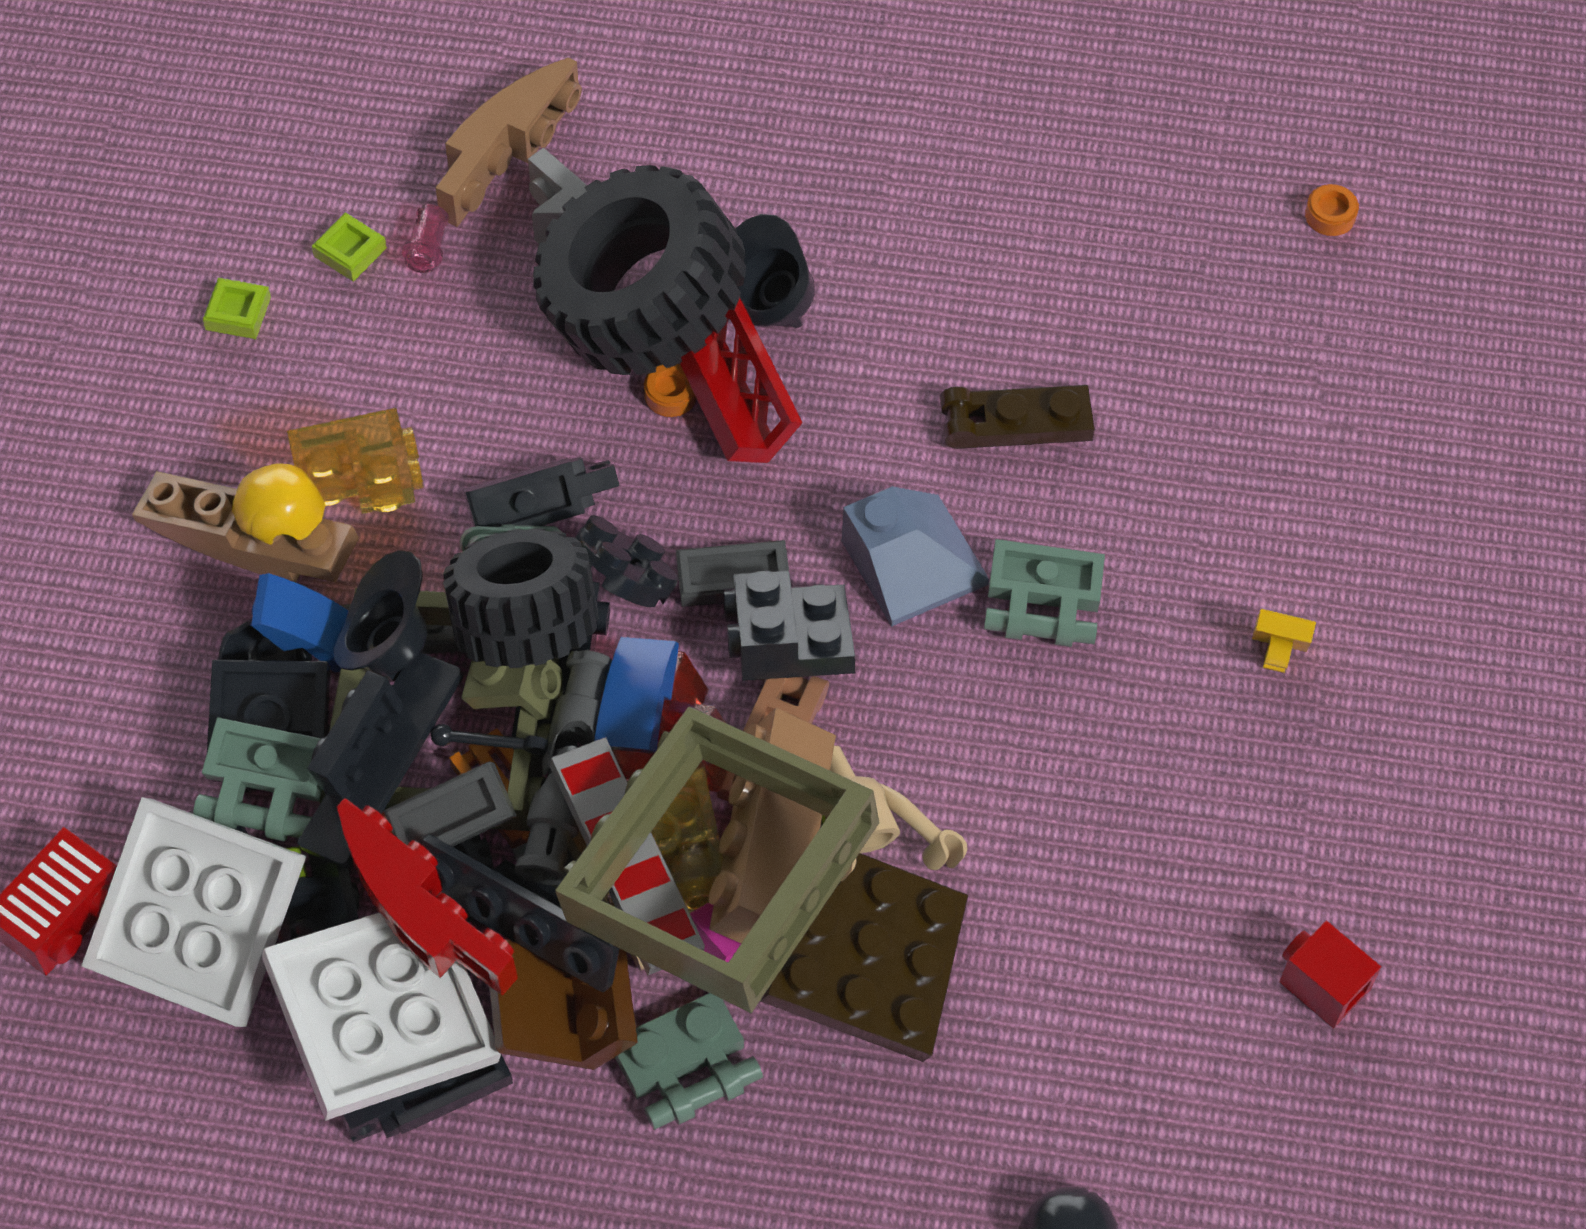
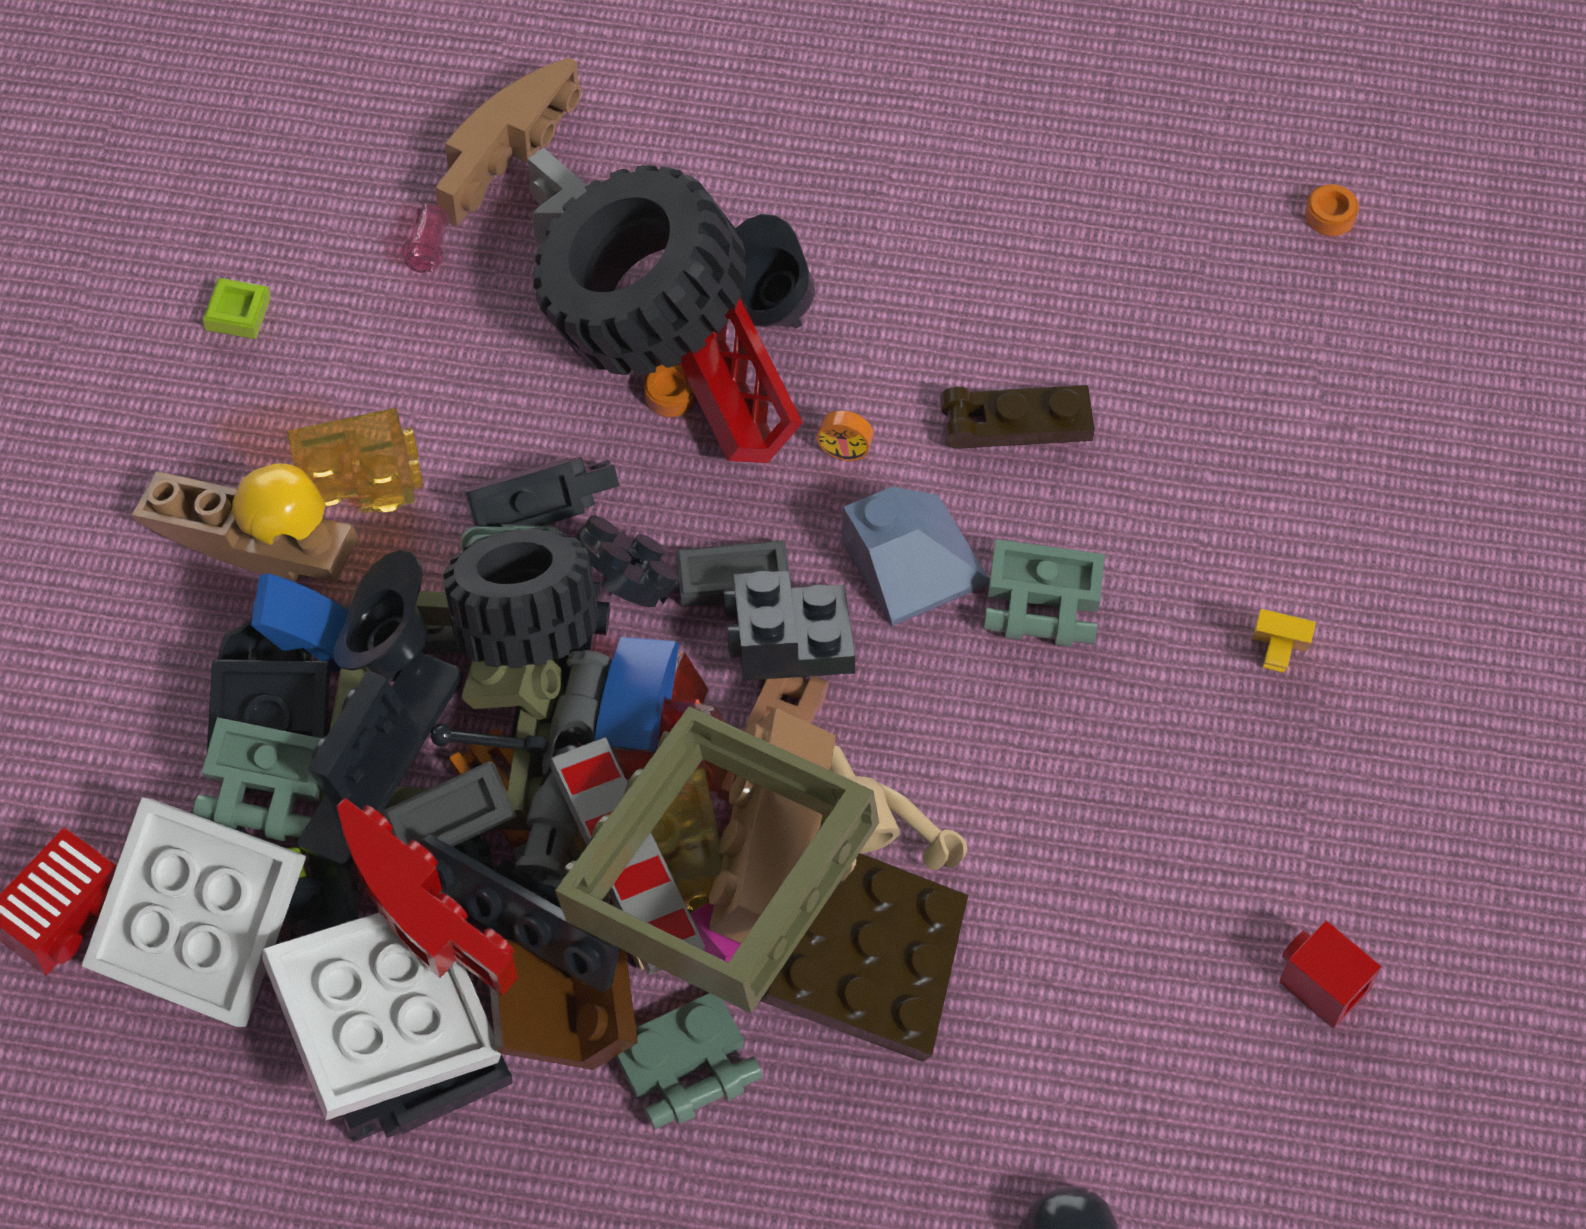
lime tile [312,212,387,282] -> none
none -> tile [817,410,874,461]

